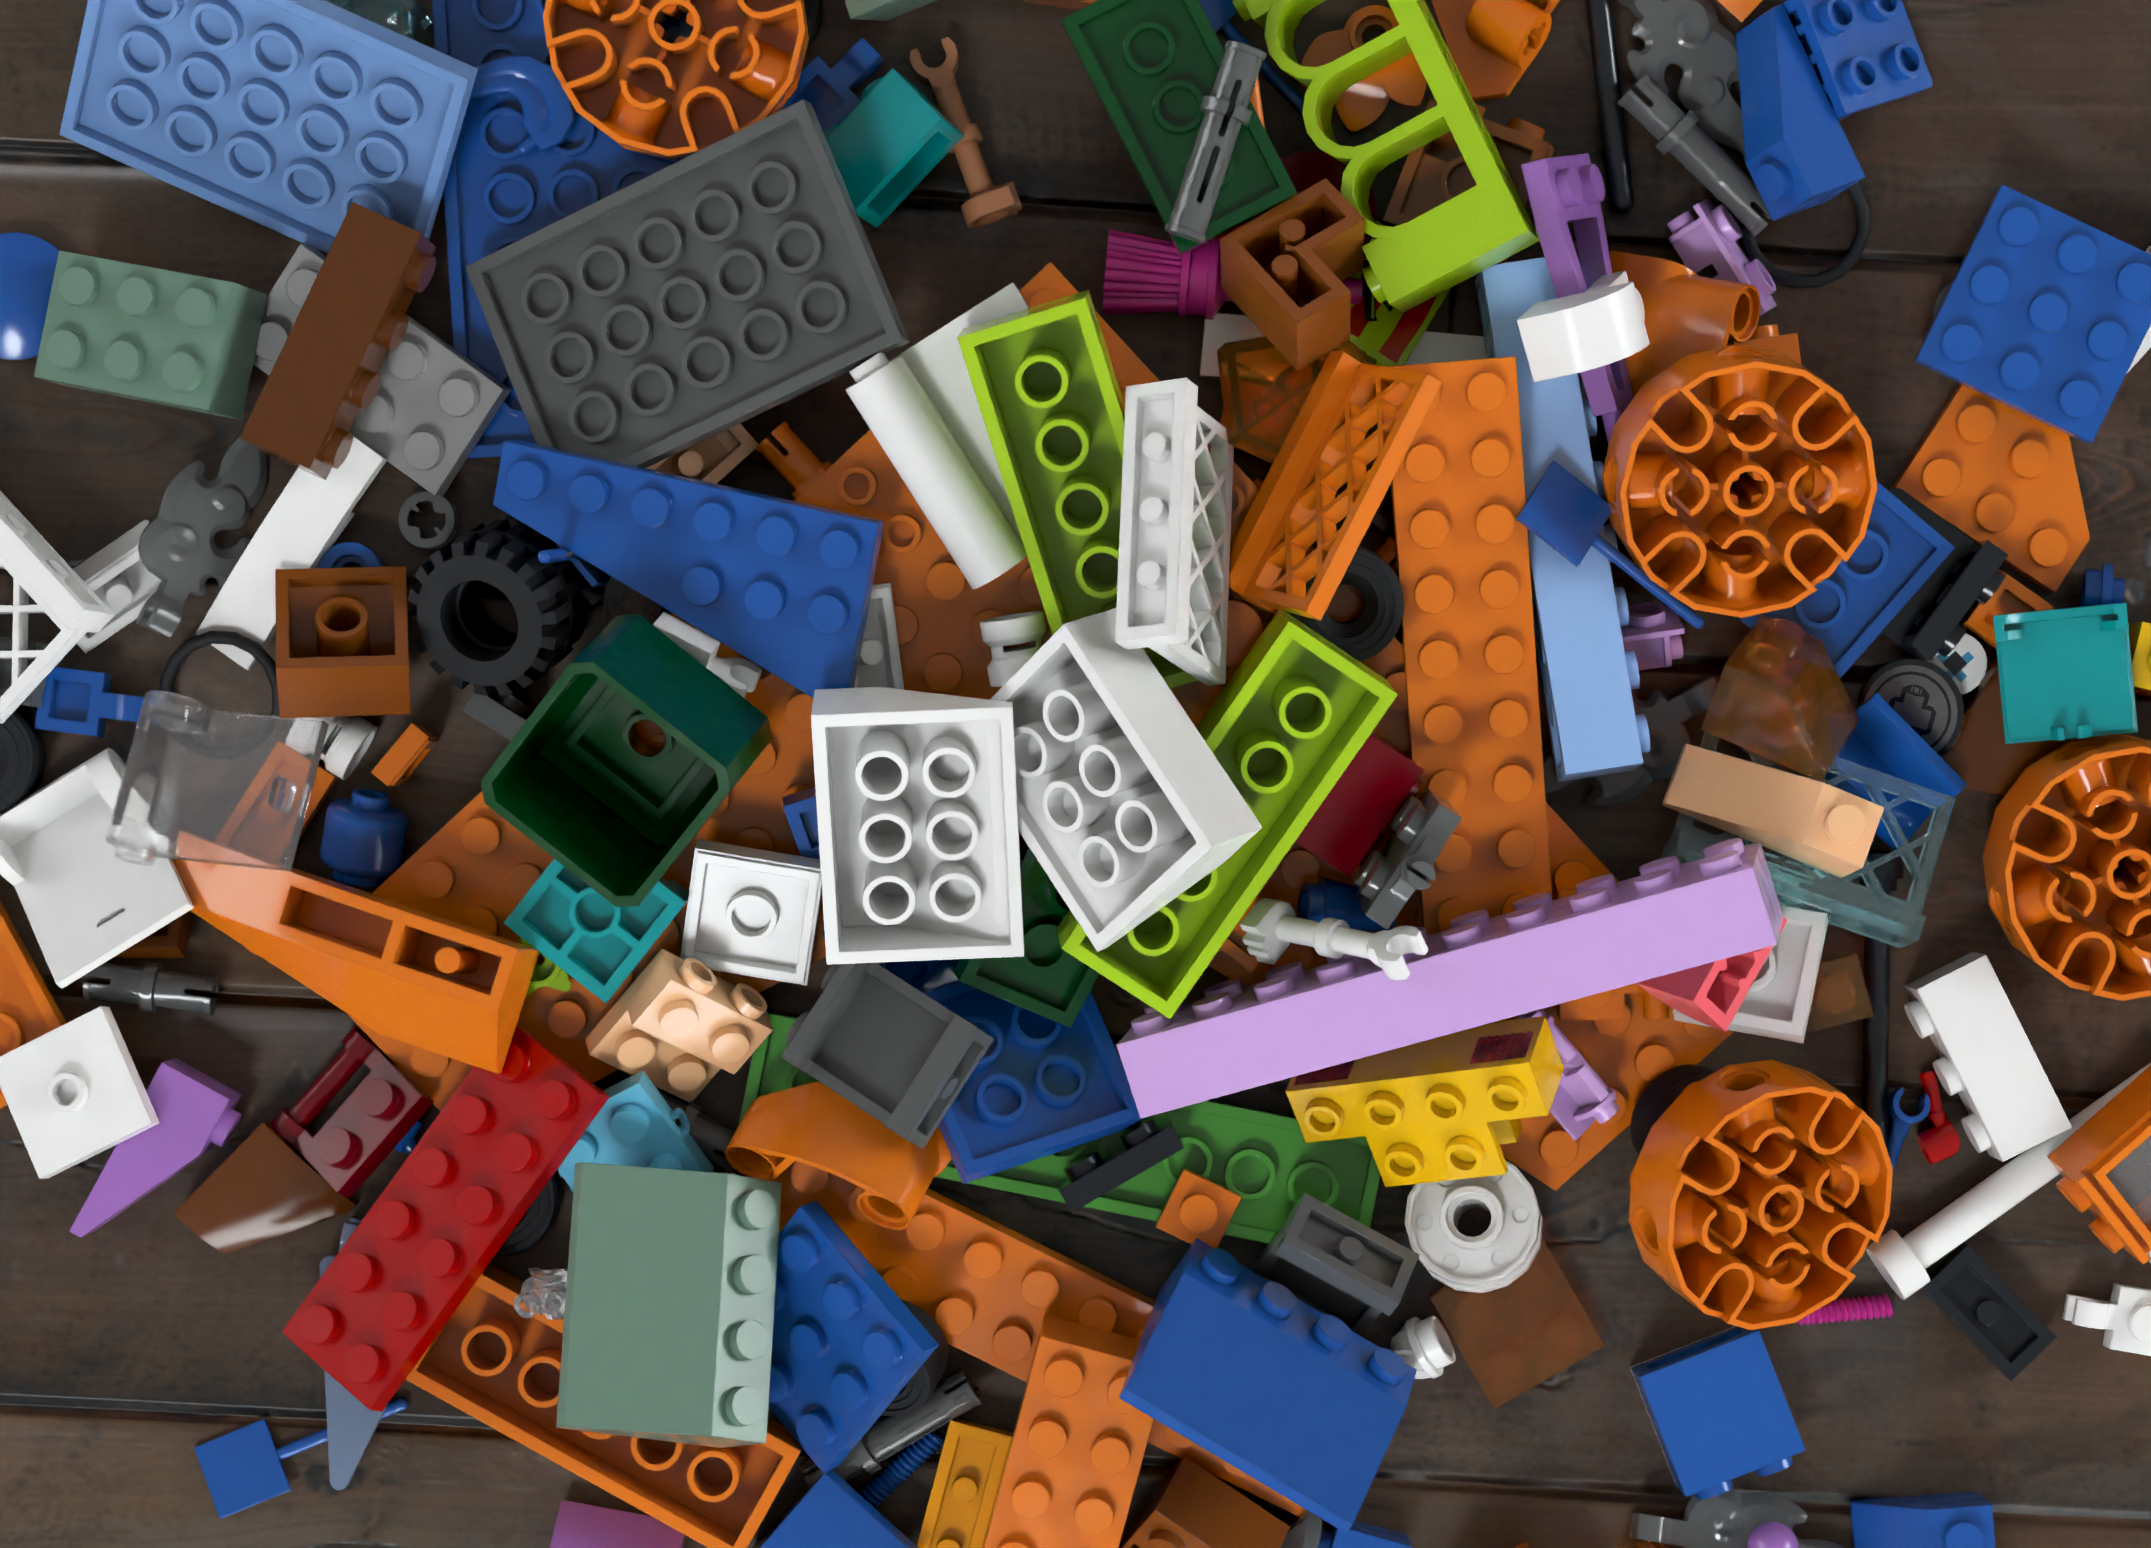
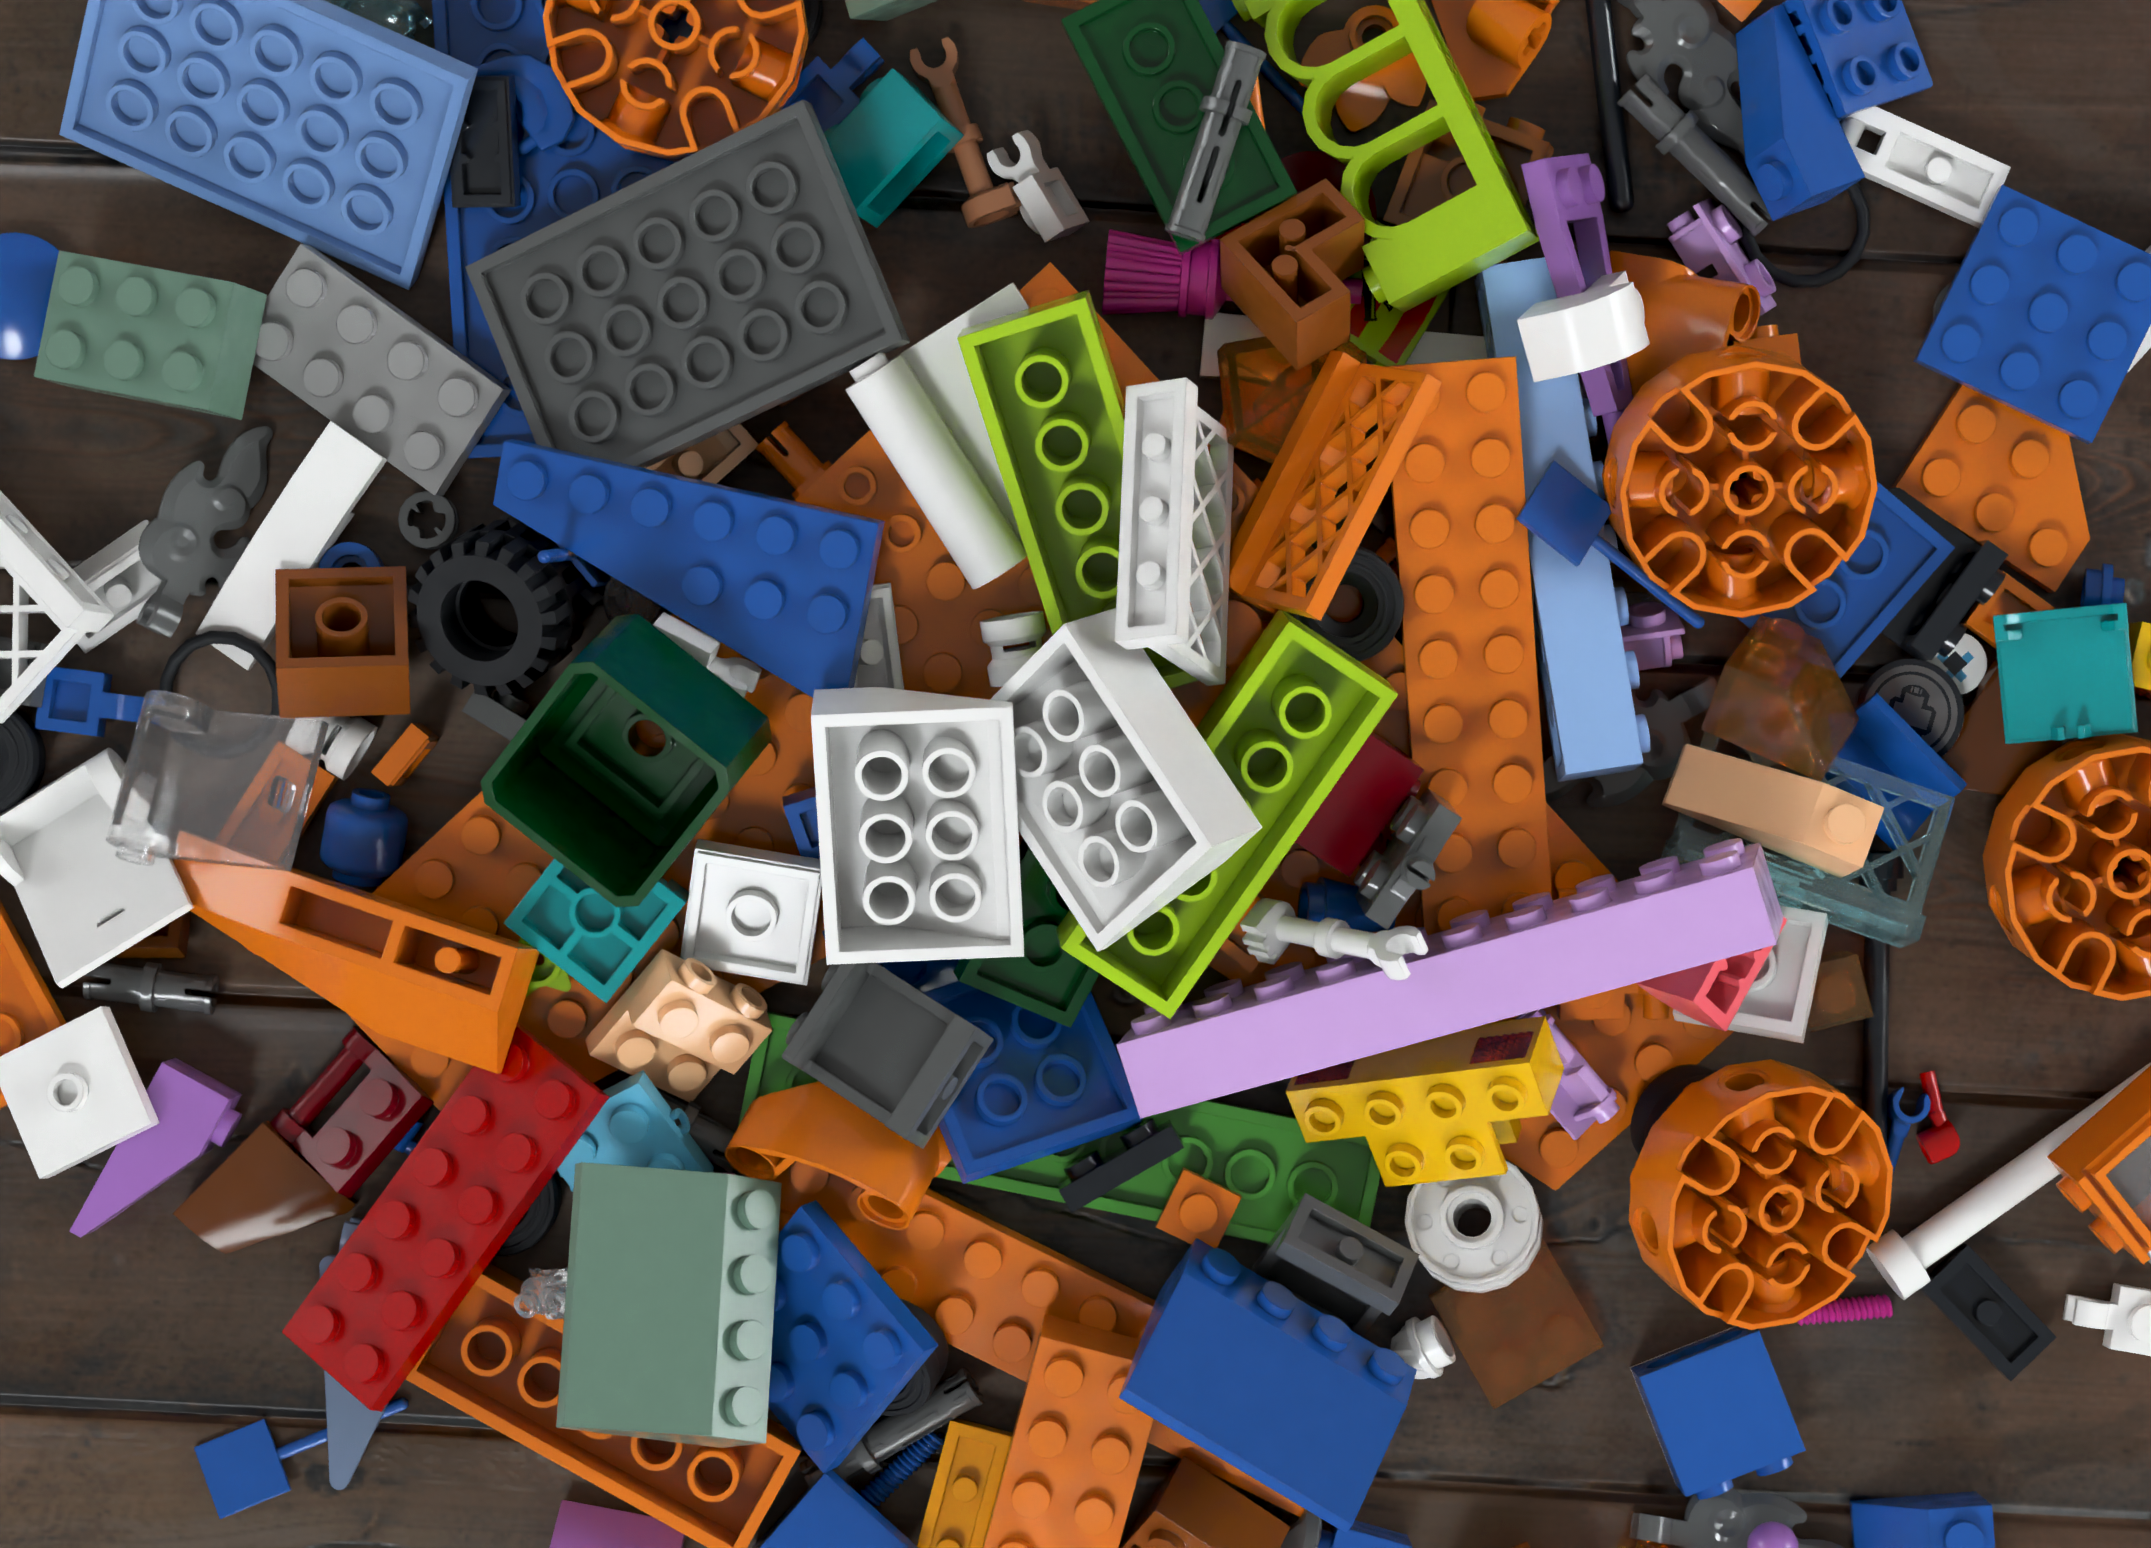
reddish brown brick [240,202,436,480] -> none
white brick [1904,952,2072,1162] -> none
none -> black plate [450,75,521,208]
none -> white plate [987,130,1090,242]
none -> white plate [1840,106,2011,228]

